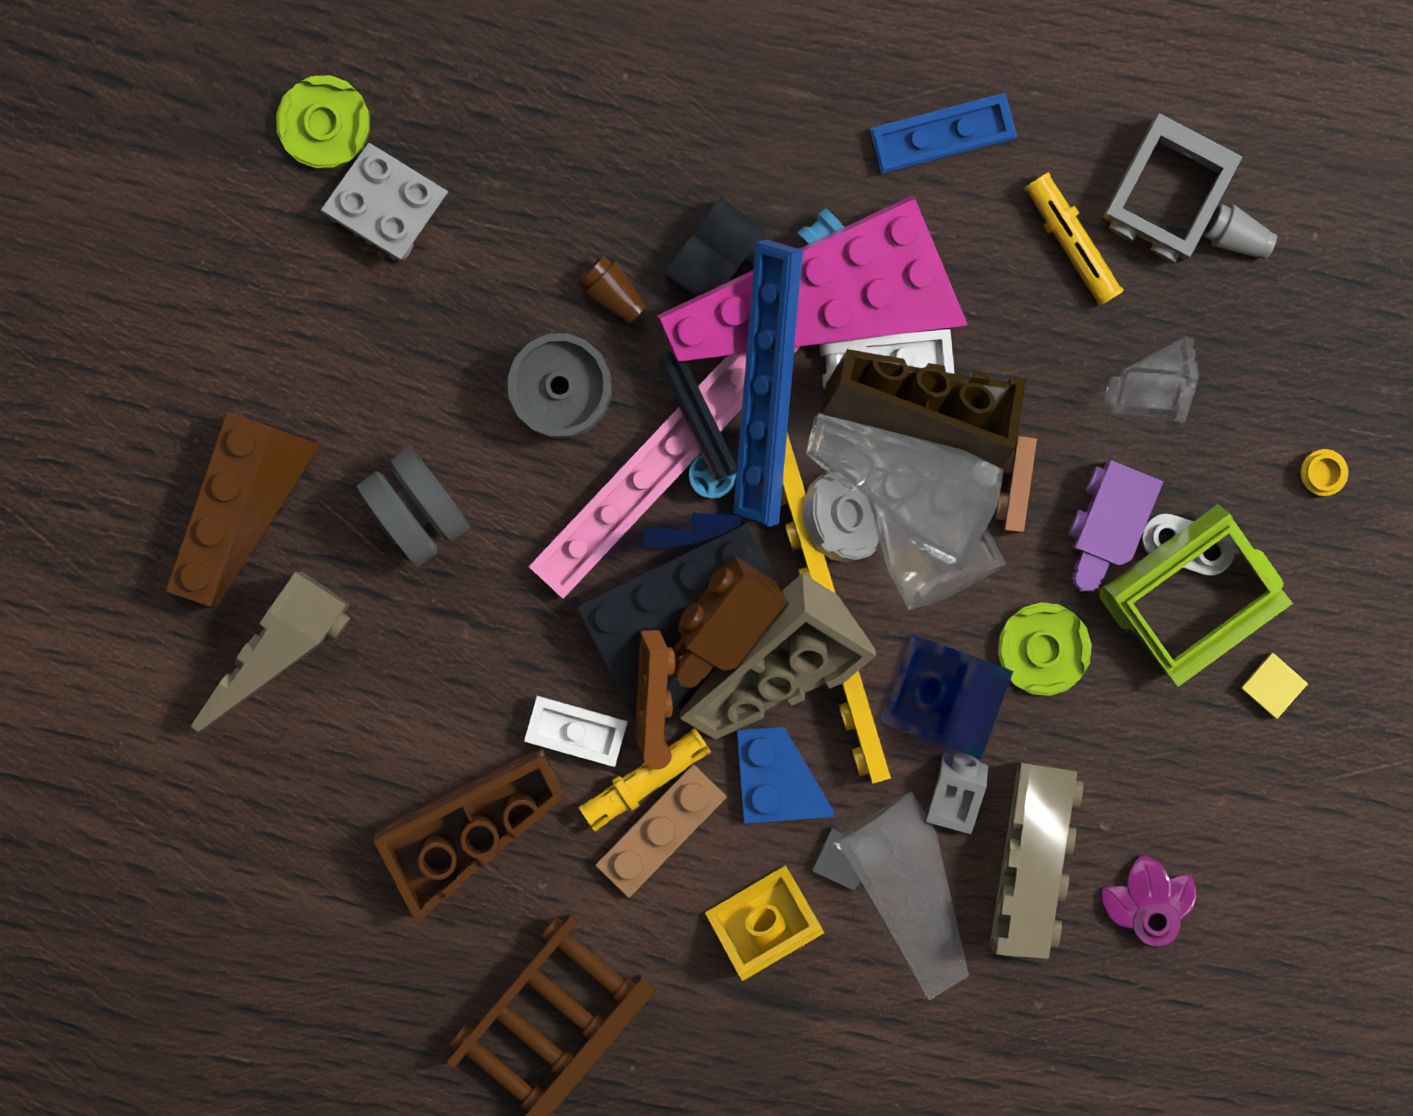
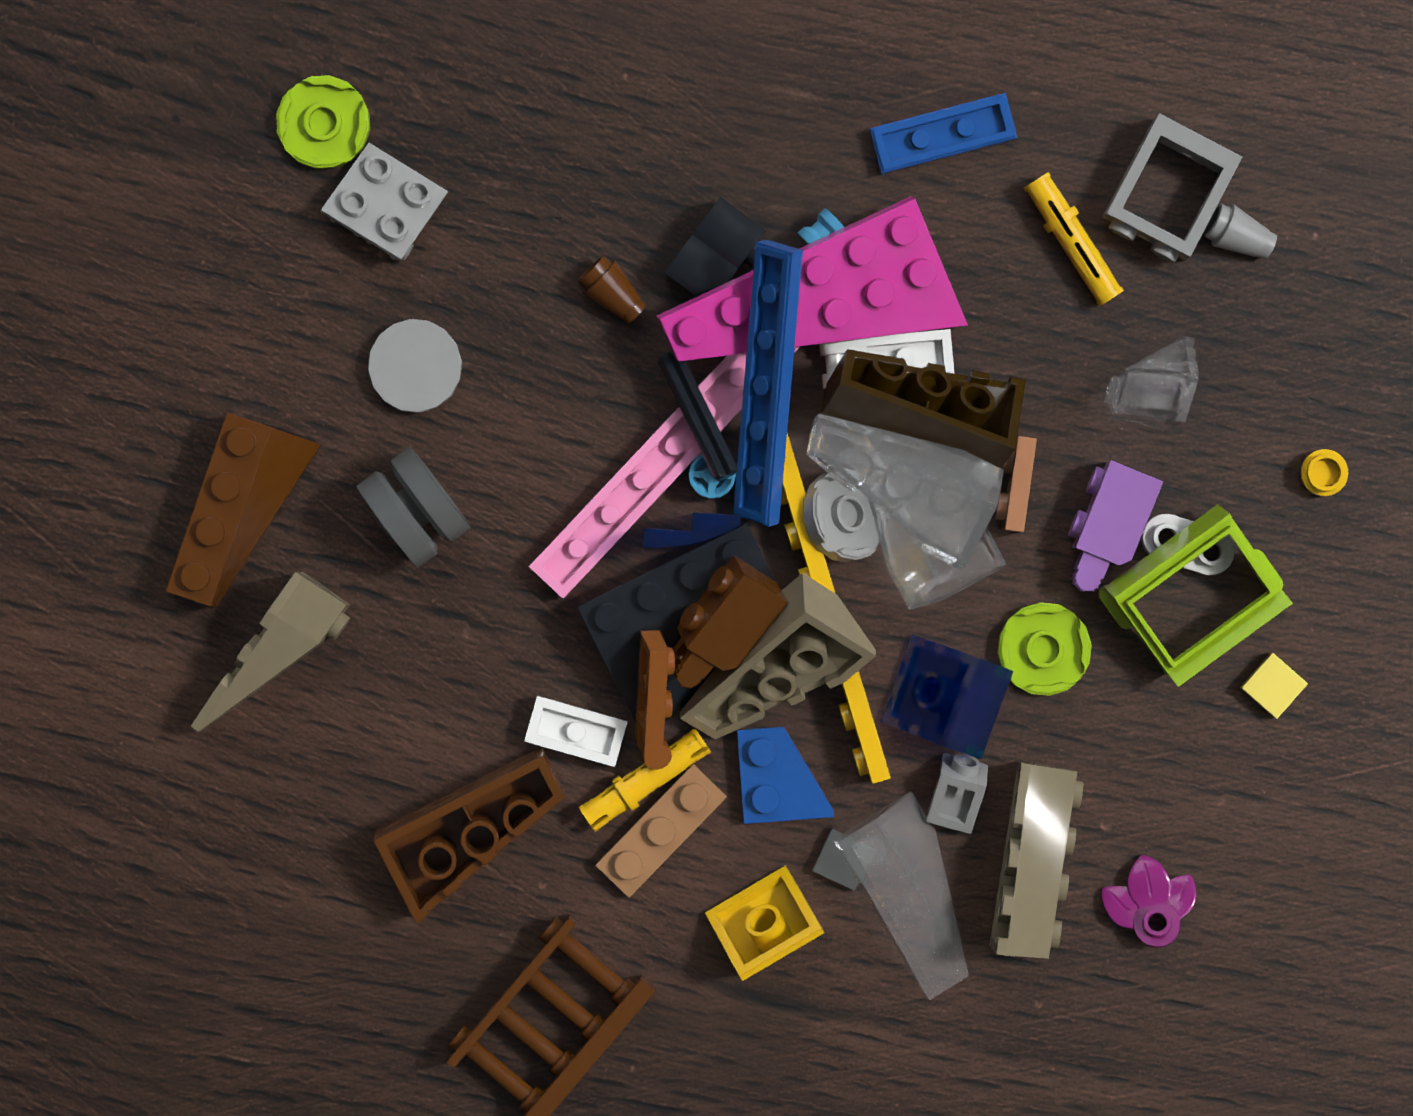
dark grey wheel [508,333,612,439] -> none
none -> light grey tile [368,319,463,413]

